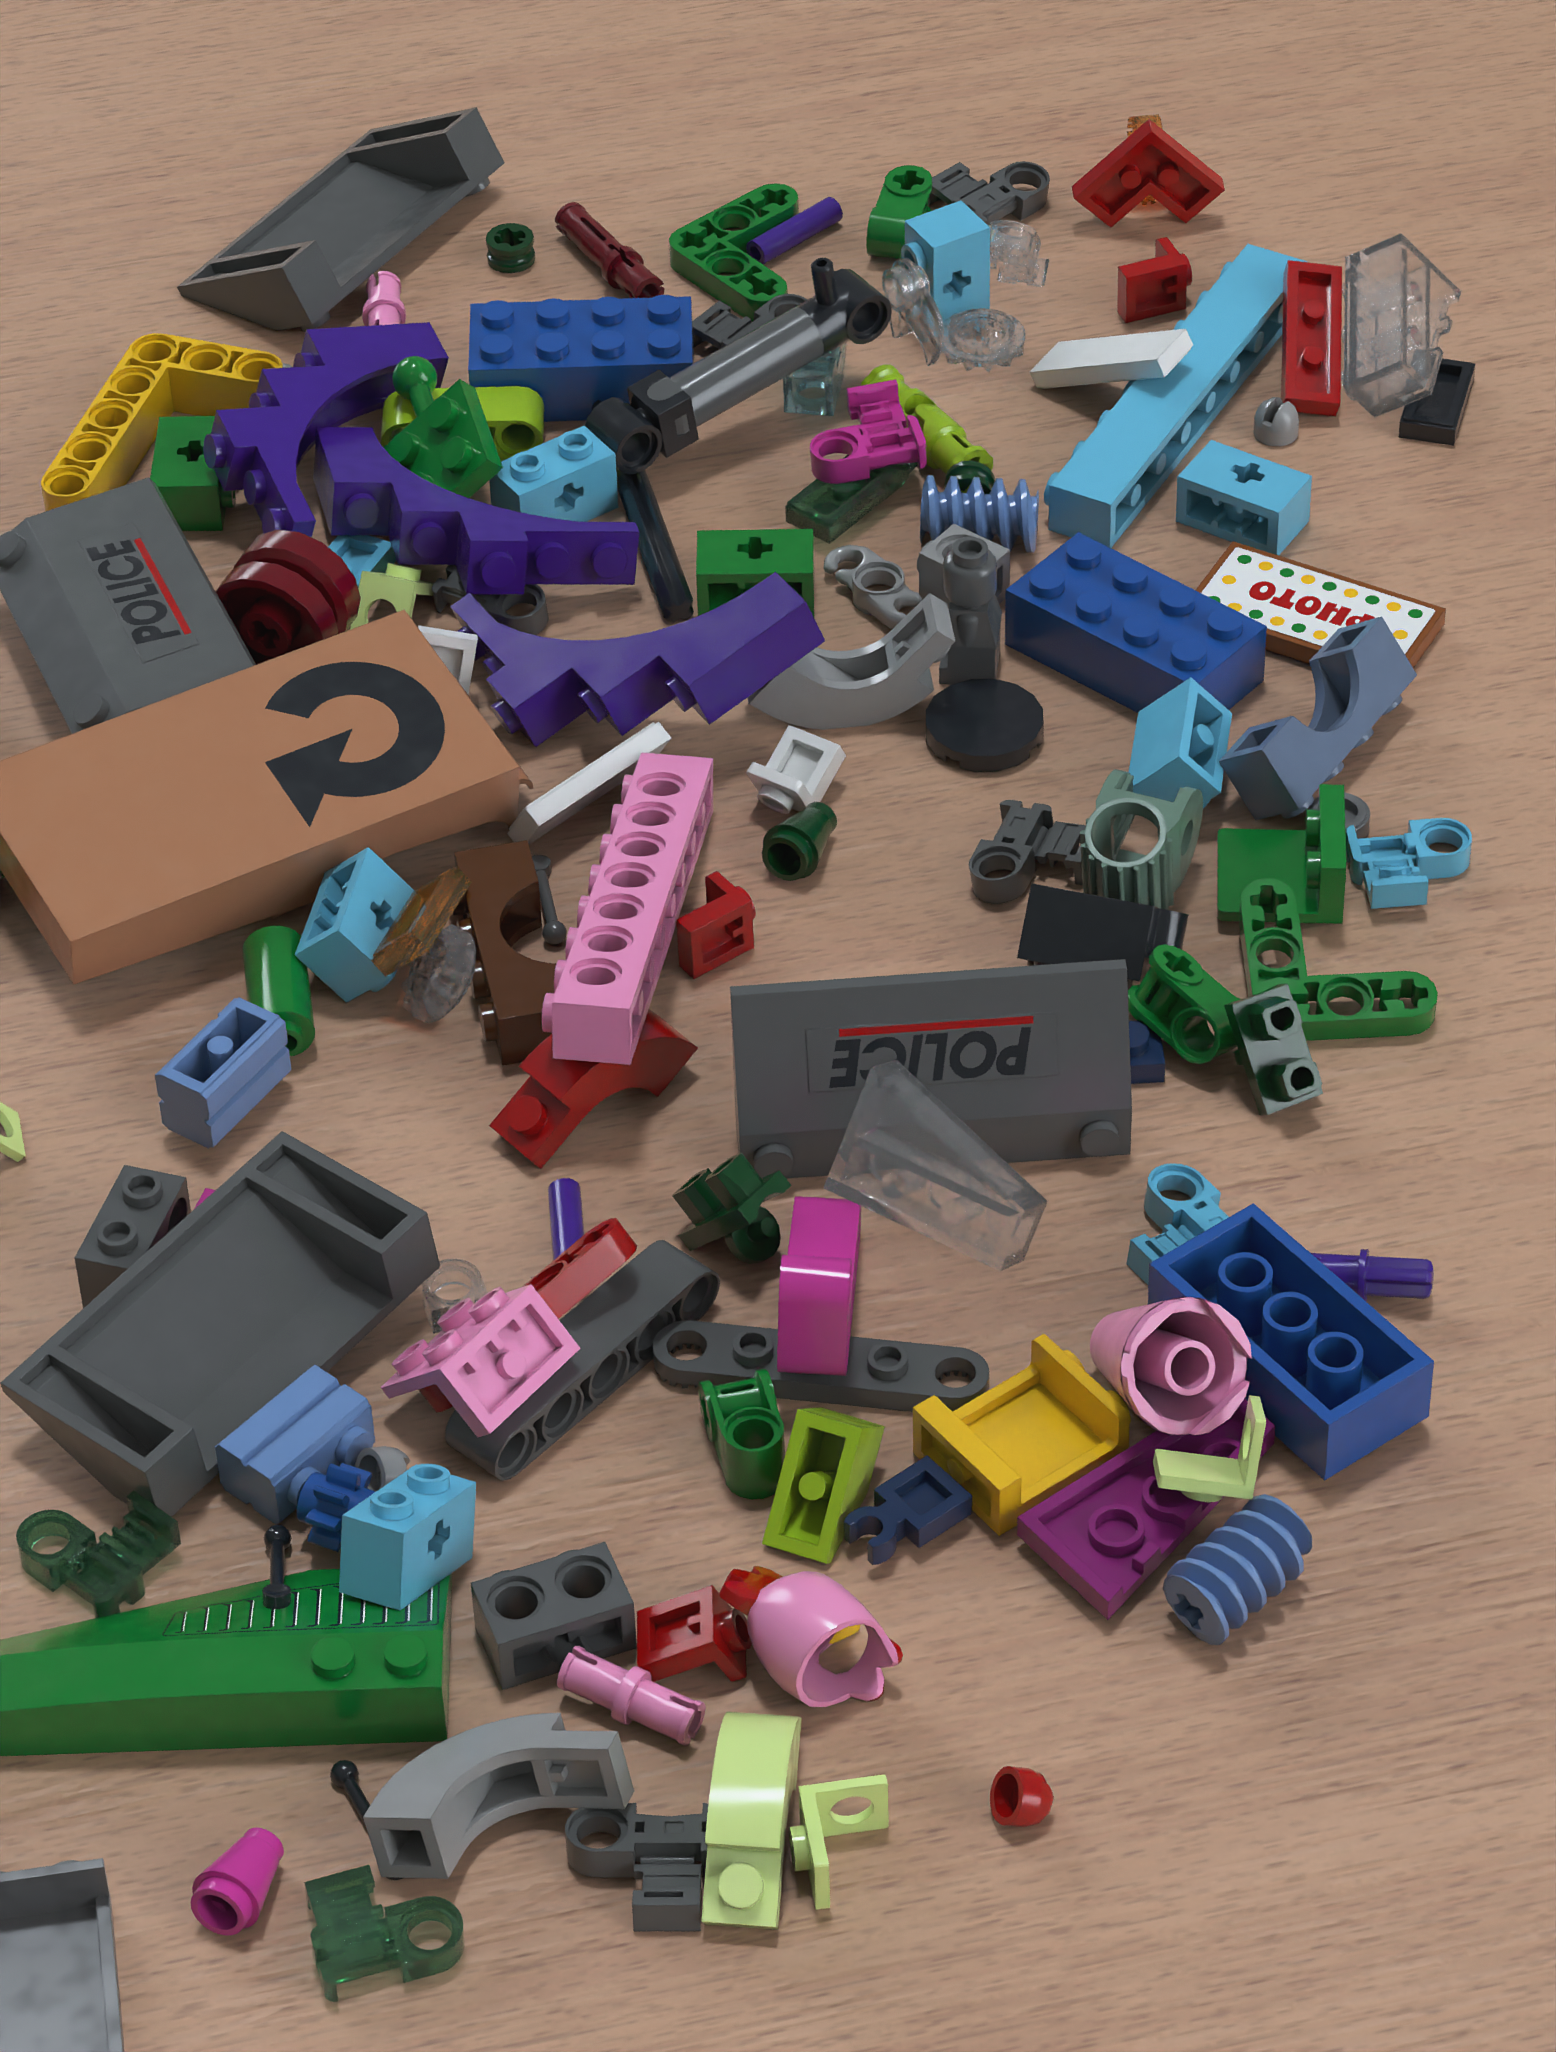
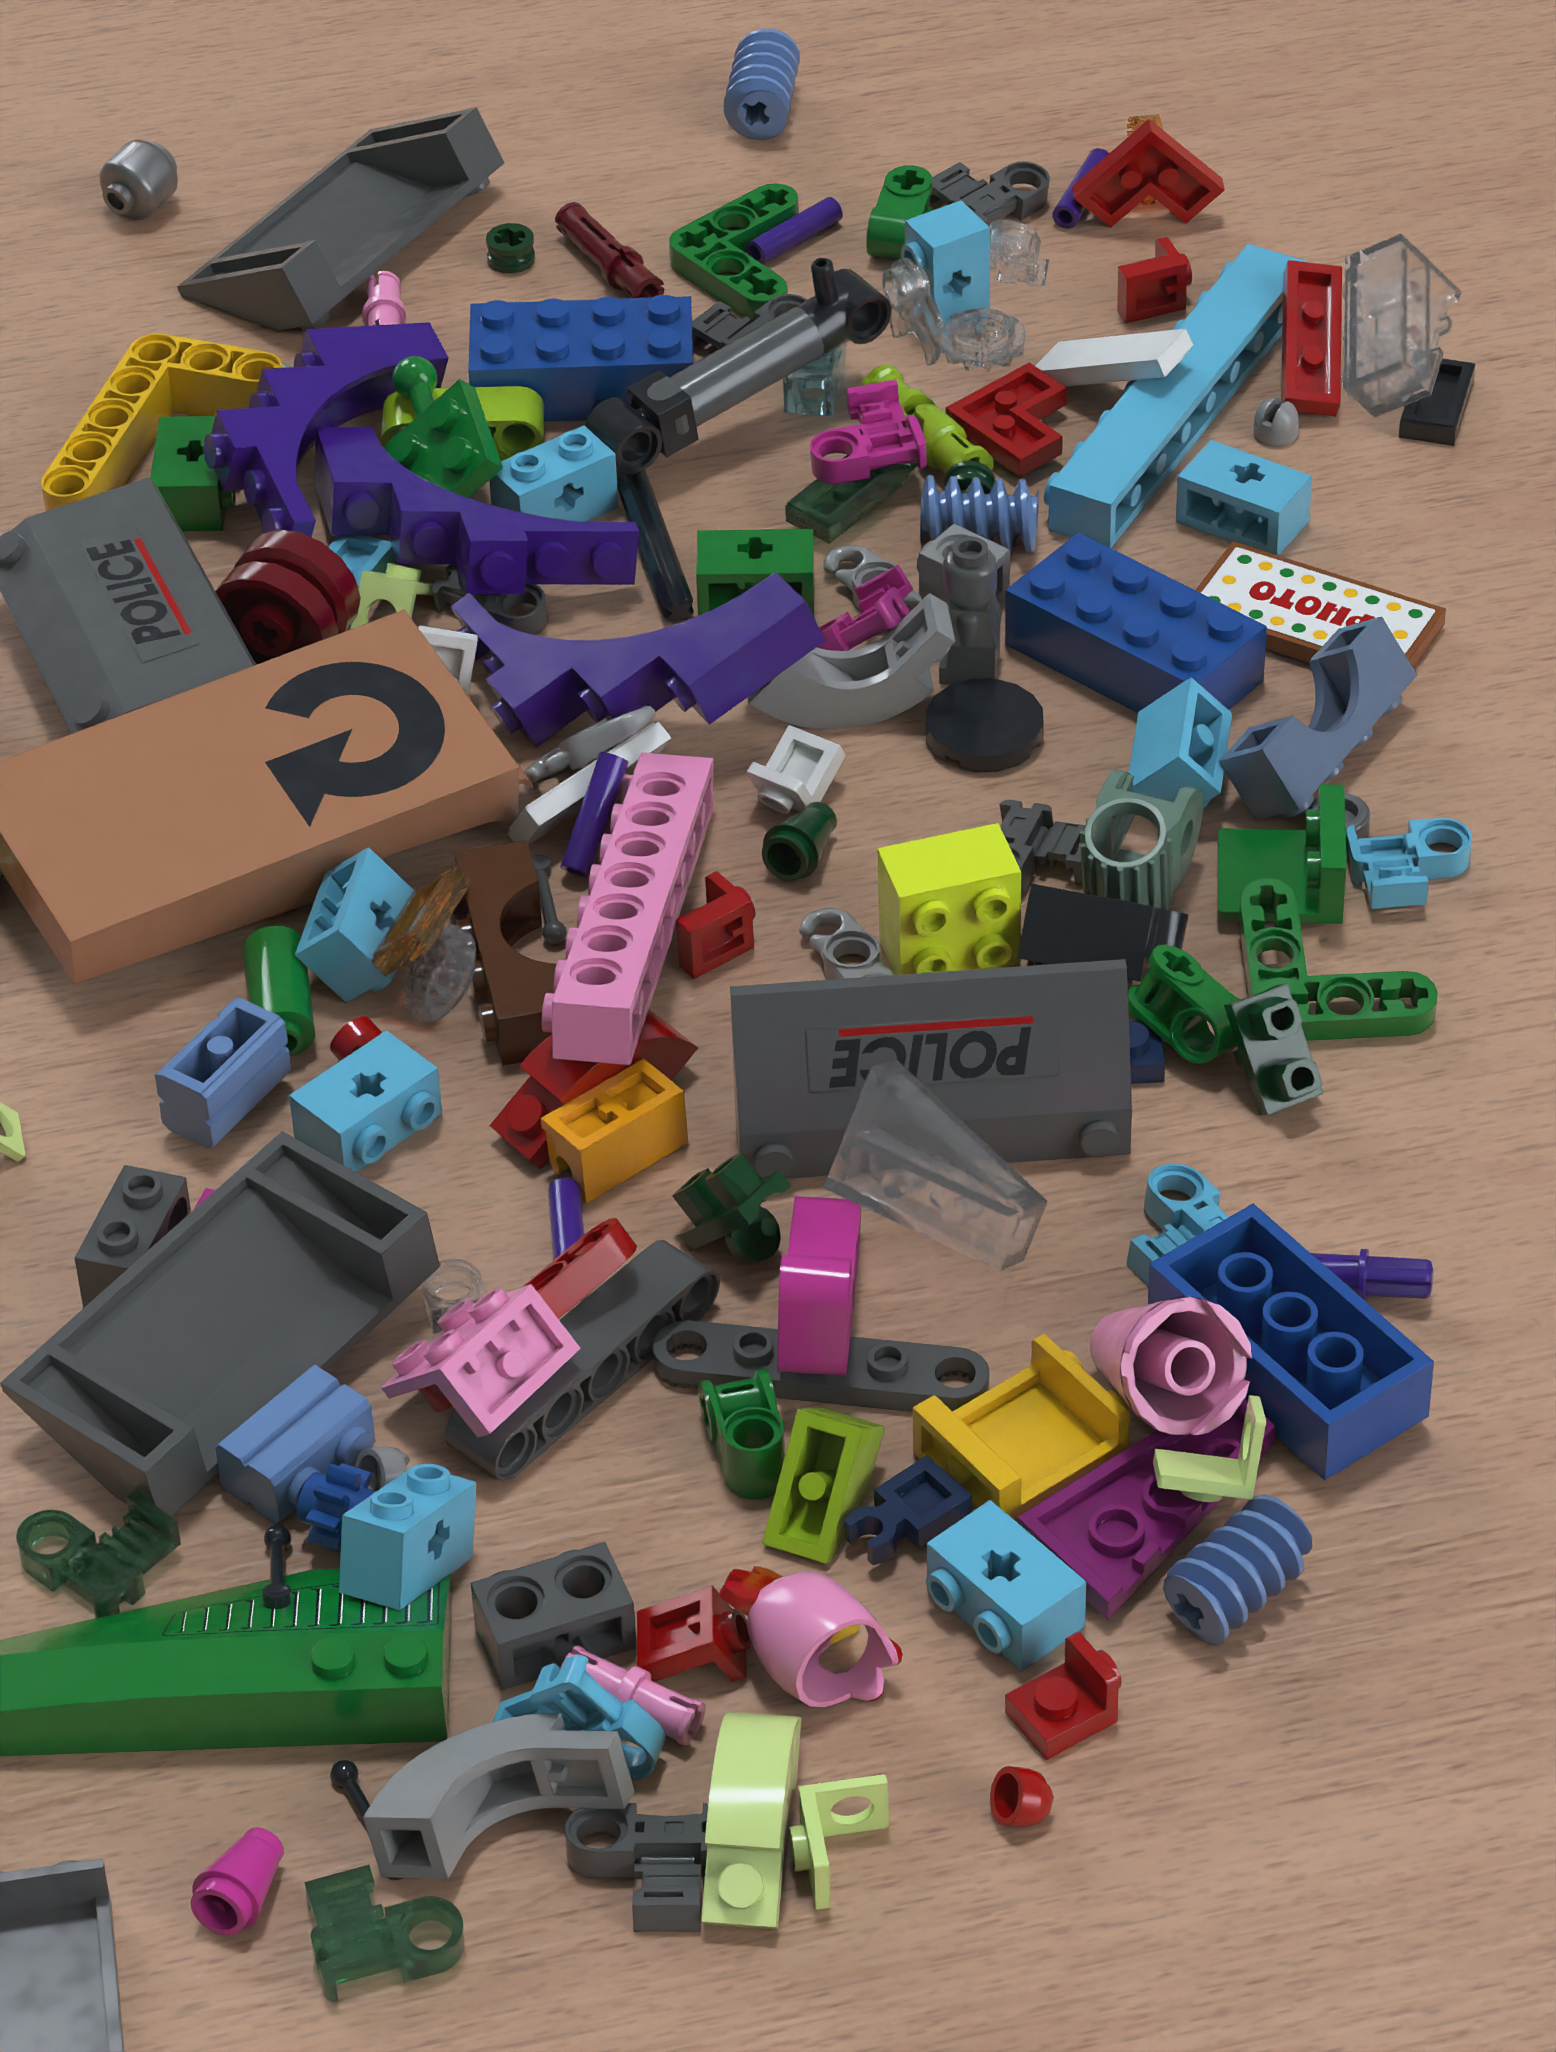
none -> flat silver head [99,139,178,220]
none -> medium azure brick [289,1030,442,1172]
none -> red hinge [330,1016,382,1061]
none -> medium azure piece [492,1654,666,1779]
none -> light grey piece [524,706,655,783]
none -> light orange hinge [541,1058,689,1204]
none -> dark purple piece [560,752,629,877]
none -> medium blue piece [724,29,800,140]
none -> light grey piece [799,908,894,980]
none -> dark pink piece [818,564,913,651]
none -> neon yellow brick [877,823,1021,975]
none -> medium azure brick [926,1500,1086,1671]
none -> red plate [945,362,1067,477]
none -> red bracket [1005,1632,1122,1760]
none -> dark purple piece [1052,148,1109,229]

